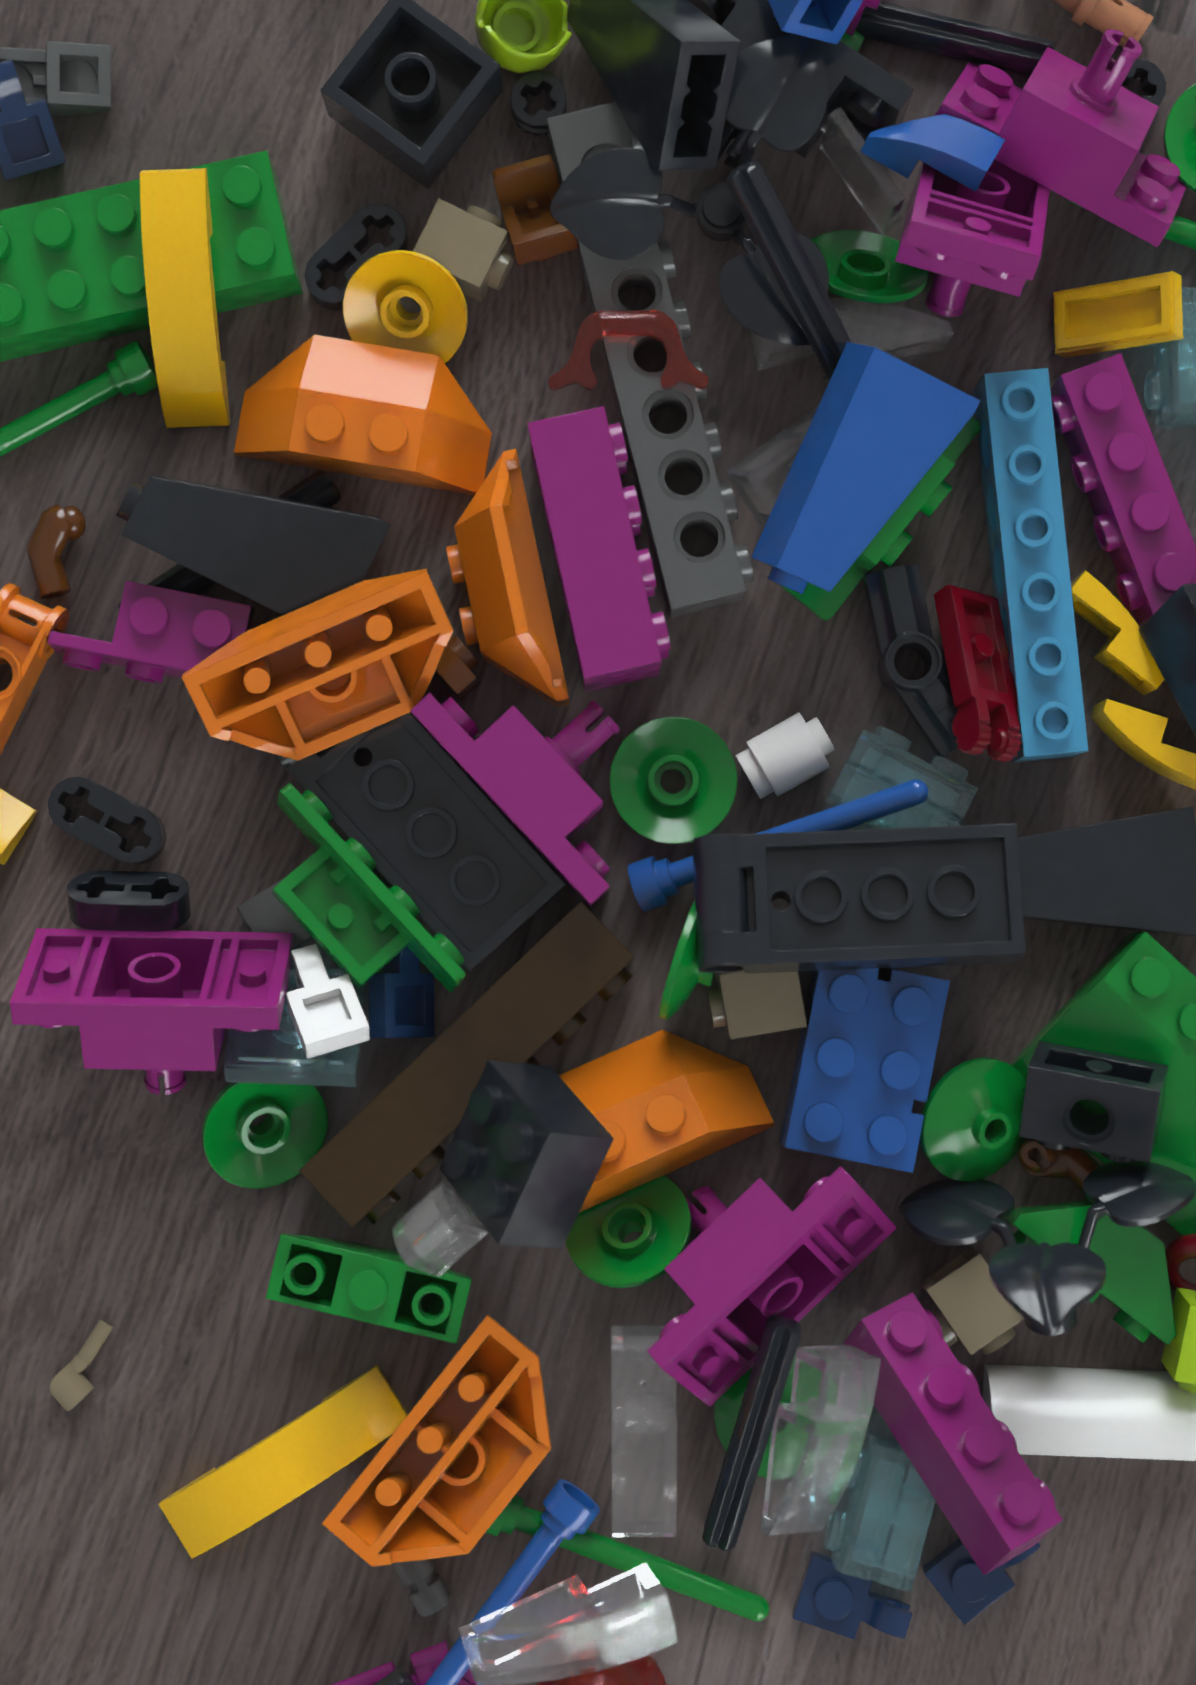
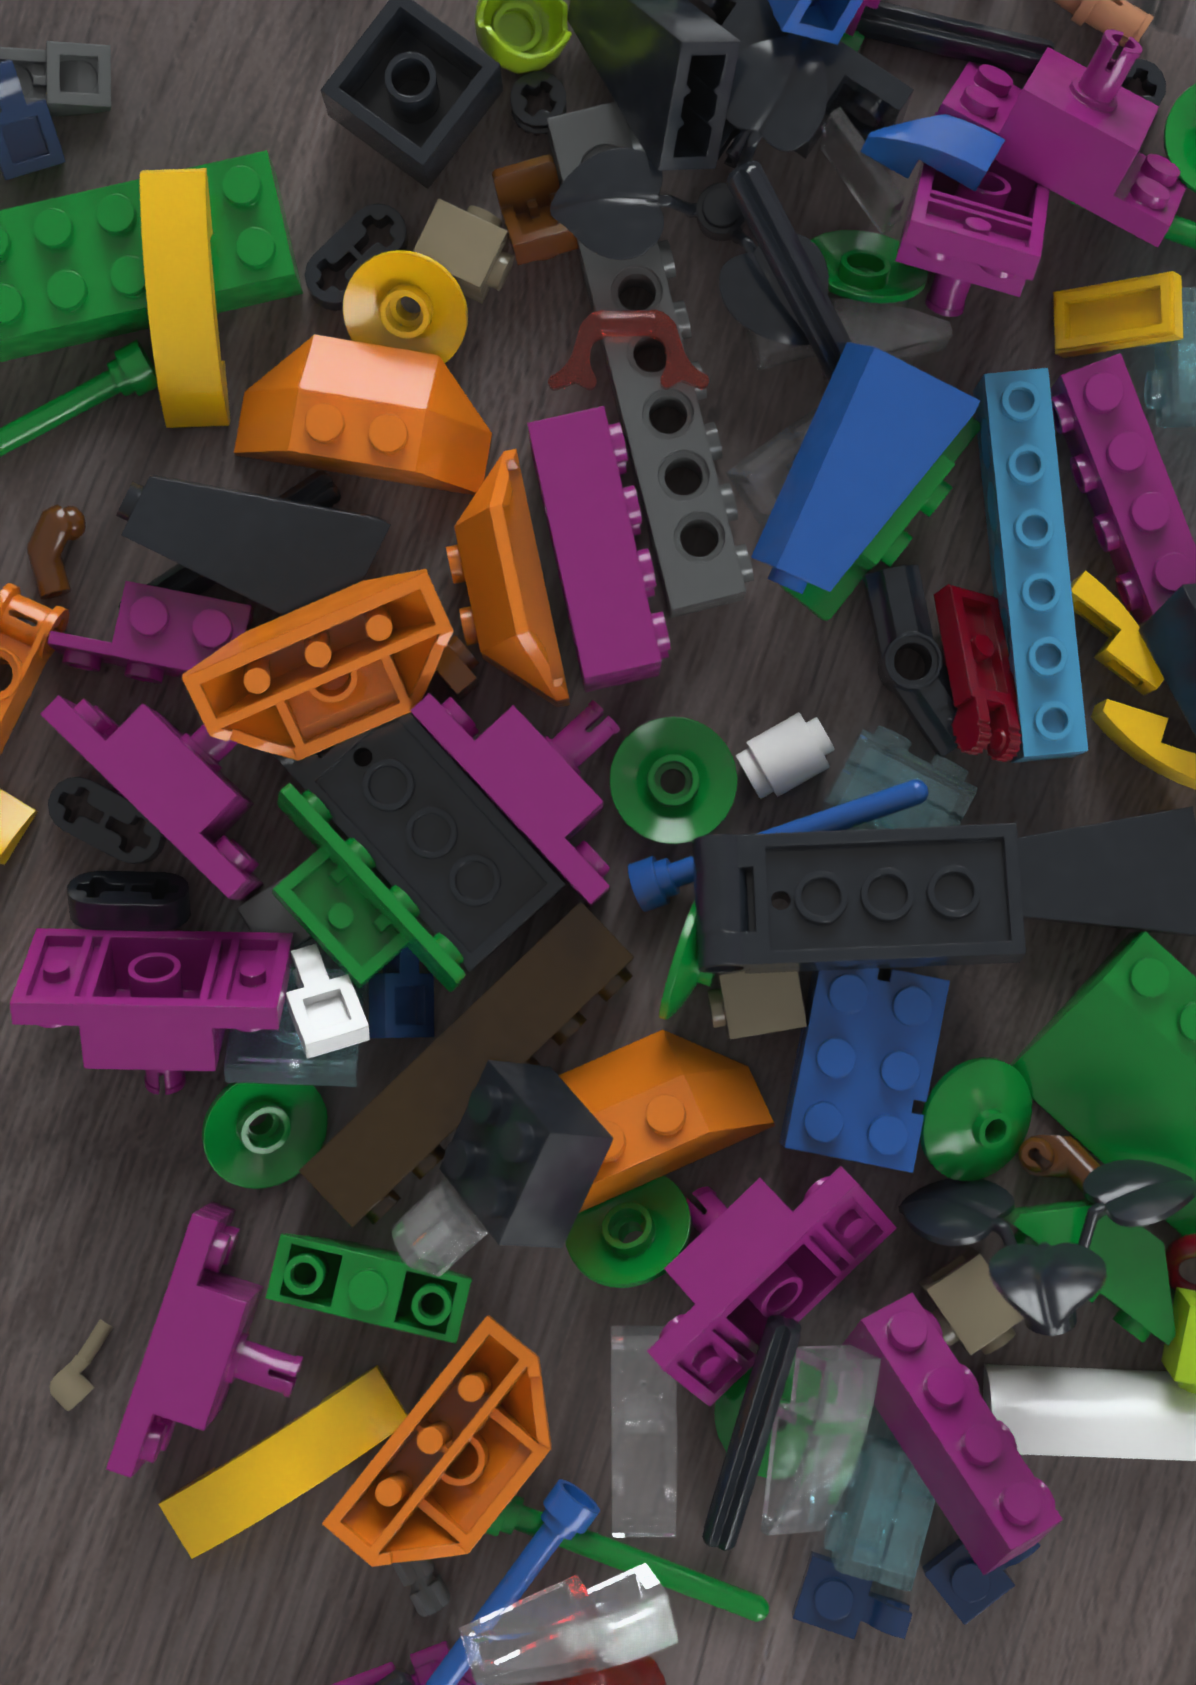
black brick [1019,1041,1169,1163] -> none
none -> magenta brick [40,695,264,902]
none -> magenta brick [106,1202,304,1478]

